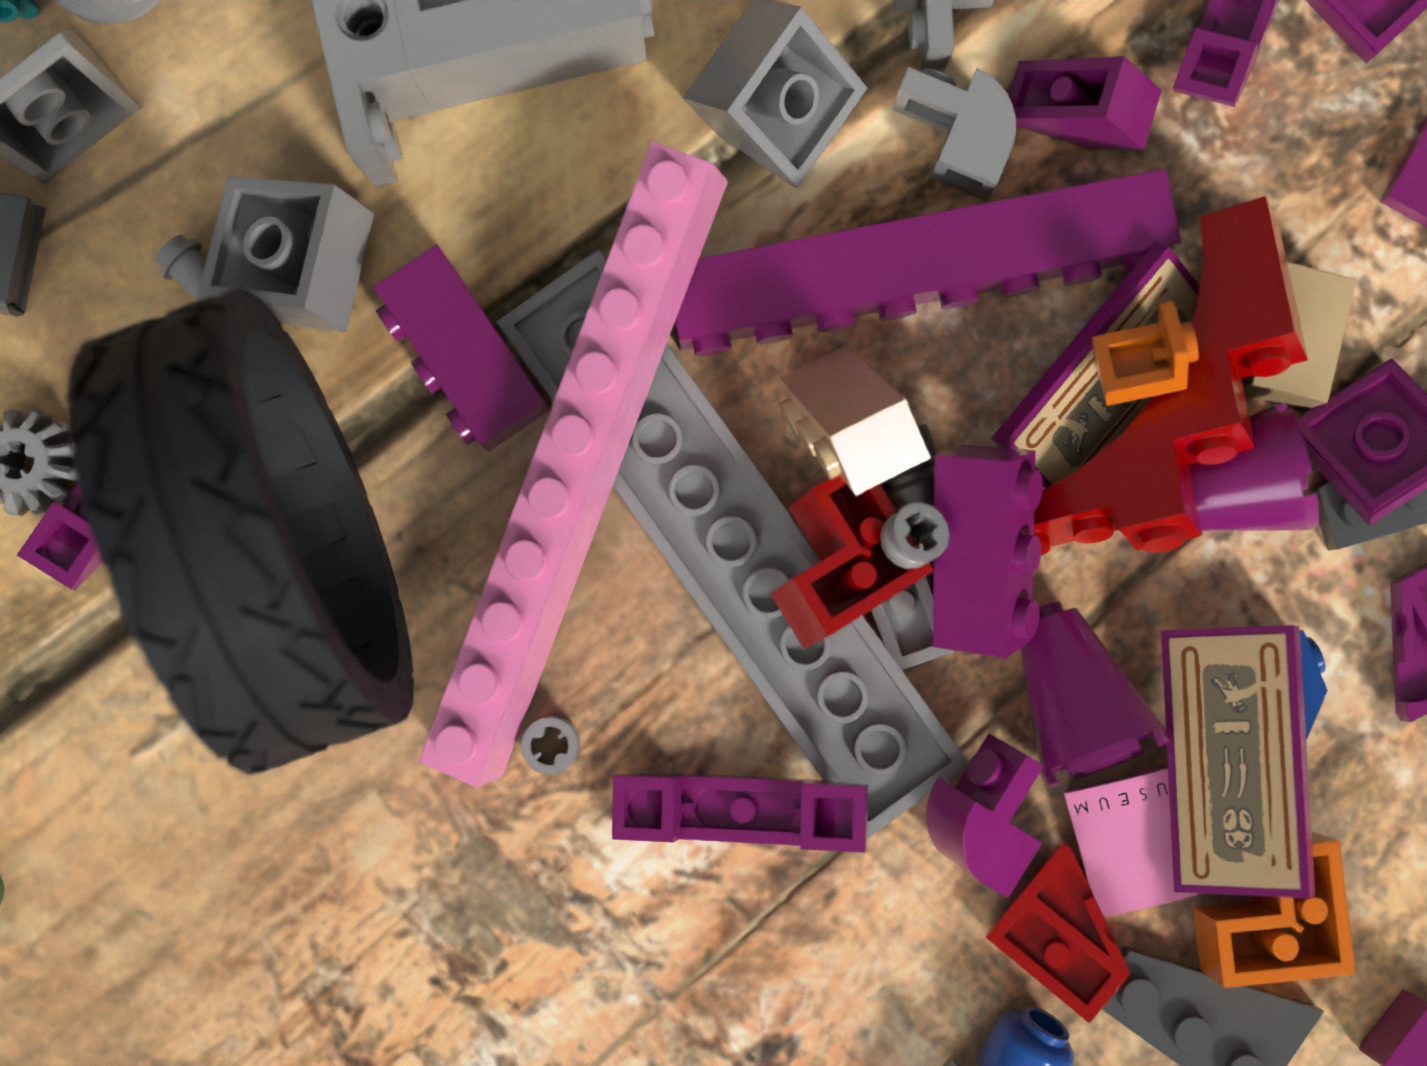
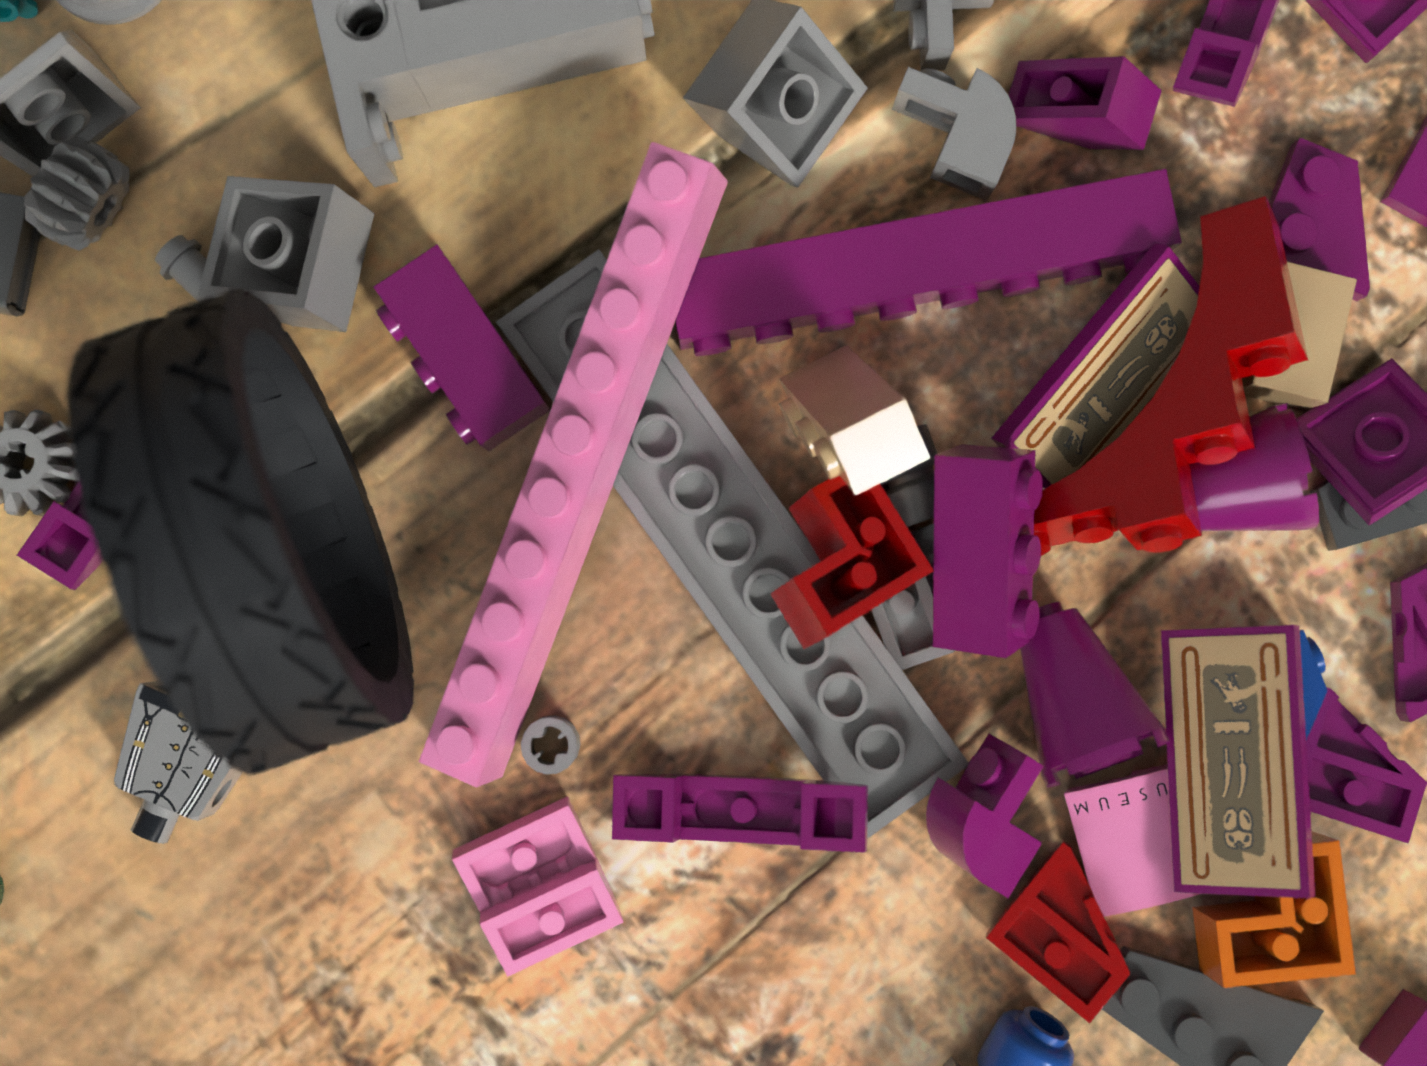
light grey bush [880,502,949,569] -> none
orange bracket [1092,301,1198,406] -> none
none -> light grey gear [24,136,129,251]
none -> light grey torso [114,681,242,844]
none -> bright pink slope [452,796,623,977]
none -> magenta wing [1268,138,1370,301]
none -> magenta wing [1306,688,1427,844]

